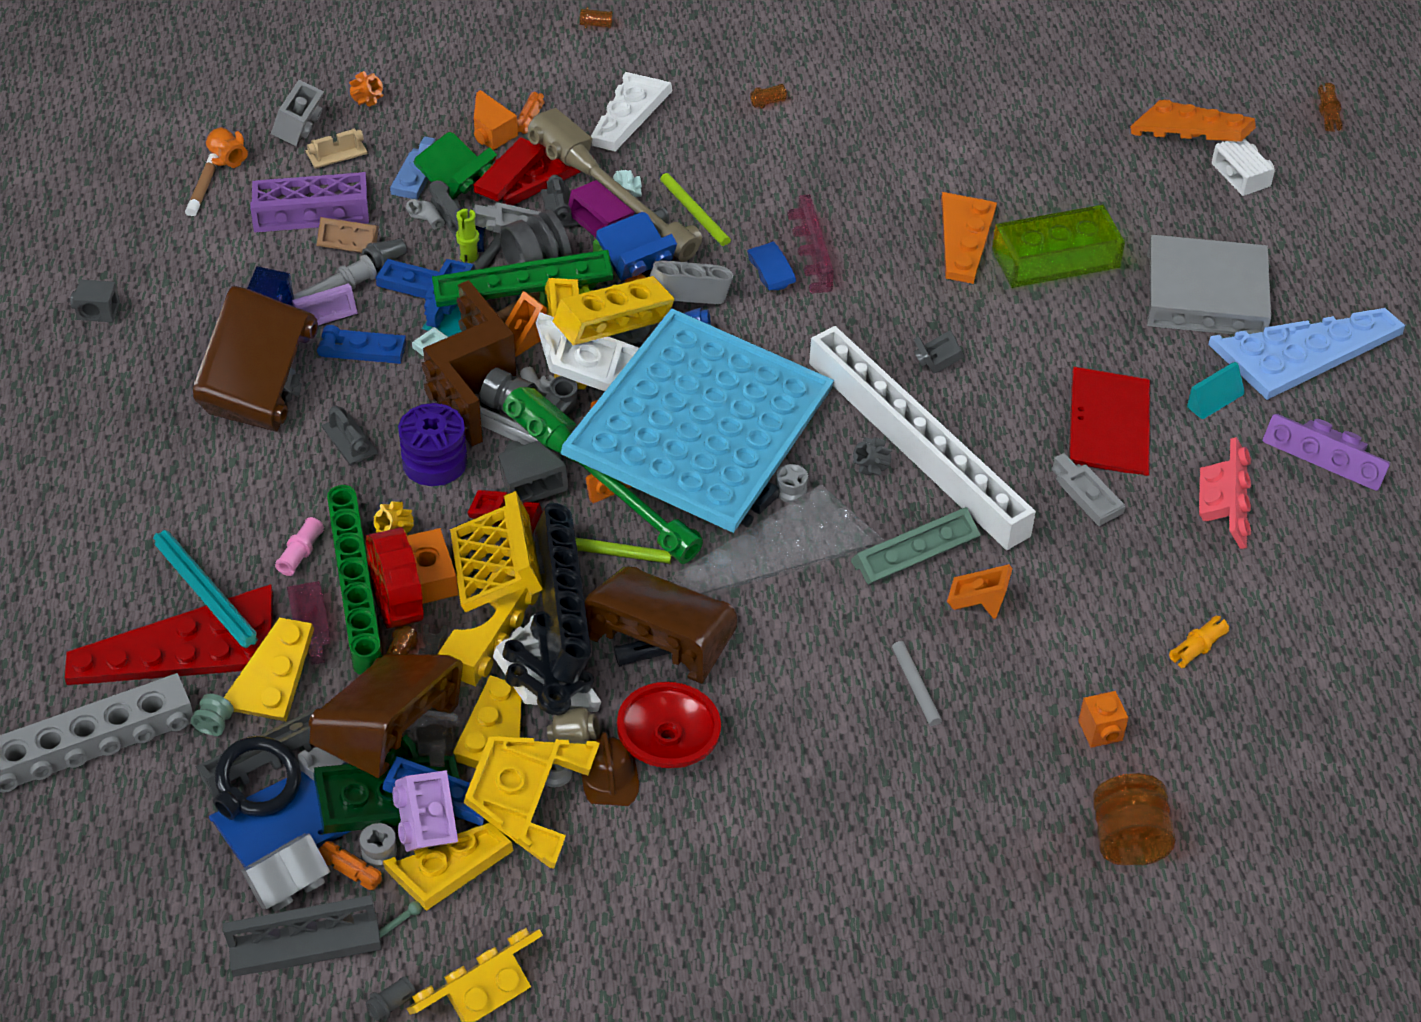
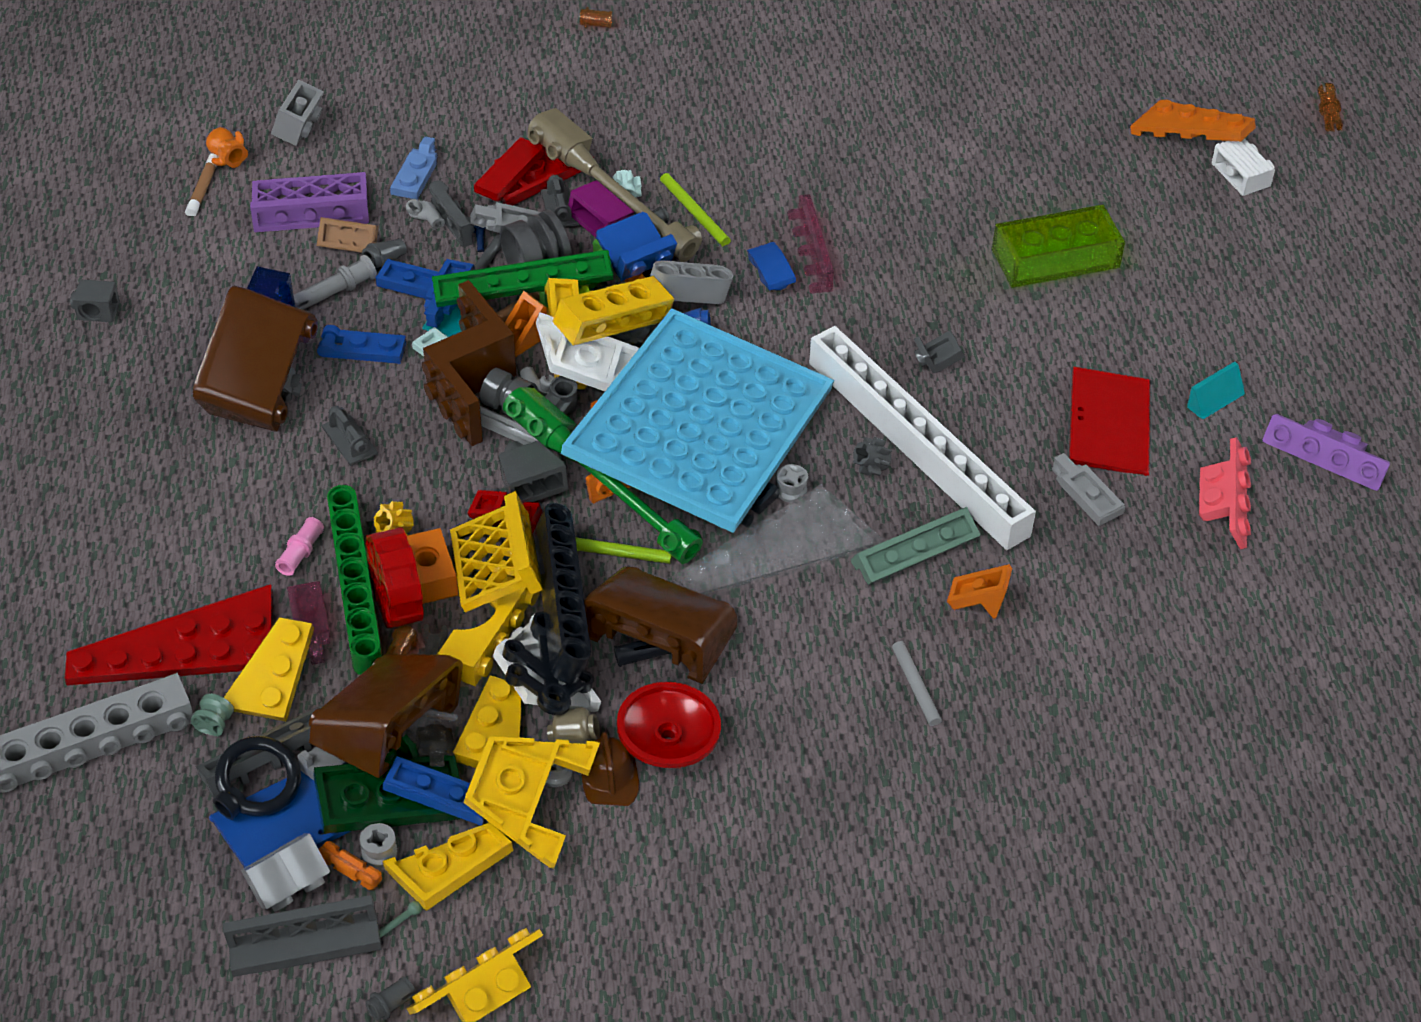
teal axle [153,530,258,648] -> none
lavender plate [292,283,358,325] -> none
tan hinge [305,128,368,169] -> none
orange gear [349,71,383,107] -> none
lavender bracket [392,770,458,852] -> none
dark purple wheel [398,403,468,486] -> none
green bracket [414,132,497,200] -> none
lime pin [456,208,479,263] -> none
orange slope [474,90,518,150] -> none
orange axle [517,91,544,134] -> none
white wing [591,72,672,152] -> none
clear orange pin [750,84,787,109] -> none
orange wing [941,192,997,284] -> none
orange brick [1078,691,1129,748] -> none
clear orange wheel [1093,773,1176,865] -> none
light grey panel [1147,235,1271,335] -> none
light orange pin [1169,615,1229,668] -> none
light blue wing [1208,308,1405,400] -> none

